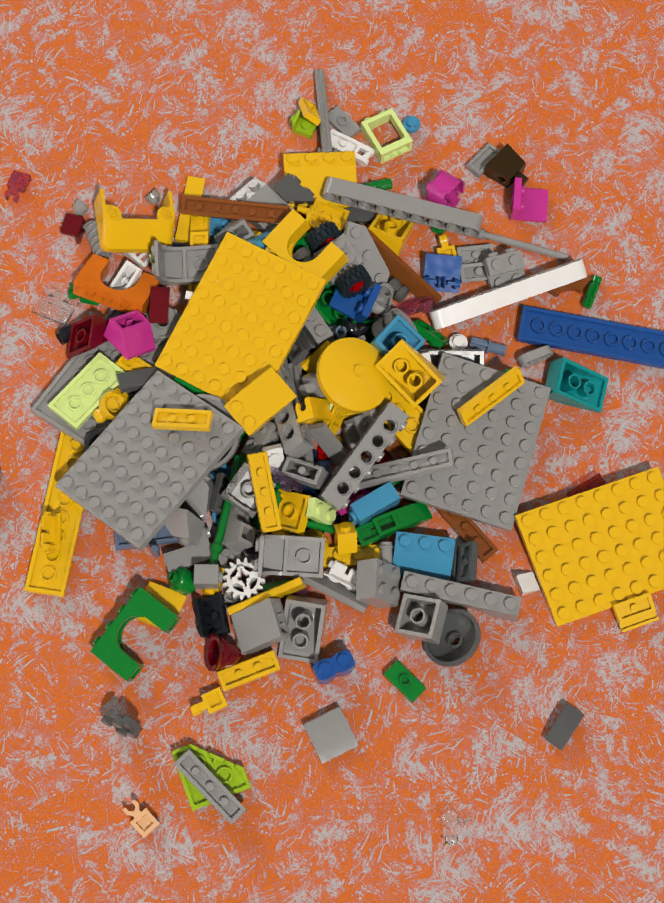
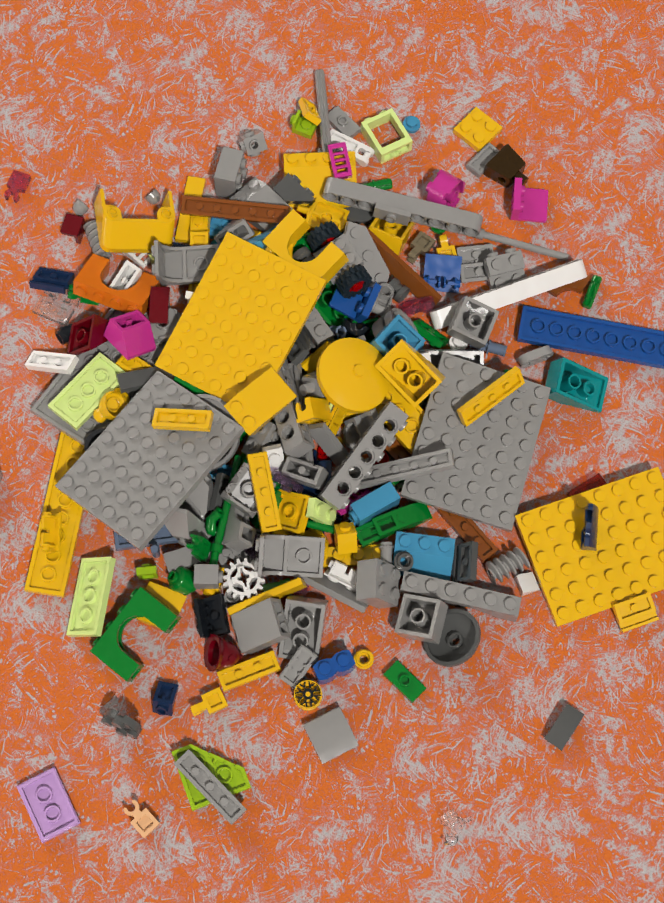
none -> lavender tile [16,767,81,843]
none -> white plate [25,350,79,375]
none -> dark blue plate [29,267,75,294]
none -> yellowish green plate [66,557,116,637]
none -> lime plate [136,564,159,580]
none -> dark blue bracket [153,681,179,716]
none -> green plate [186,534,212,562]
none -> green arm [205,507,224,536]
none -> light grey brick [214,147,248,199]
none -> light grey brick [238,129,268,157]
none -> light grey plate [279,644,319,689]
none -> yellow wheel [294,680,322,711]
none -> dark pink slope [327,142,353,179]
none -> yellow plate [354,649,374,670]
none -> light grey plate [372,202,412,226]
none -> dark grey plate [394,551,414,571]
none -> dark tan plate [407,231,436,264]
none -> light grey brick [446,296,500,349]
none -> yellow plate [453,107,503,153]
none -> light grey piece [485,547,530,586]
none -> slope [581,503,599,551]

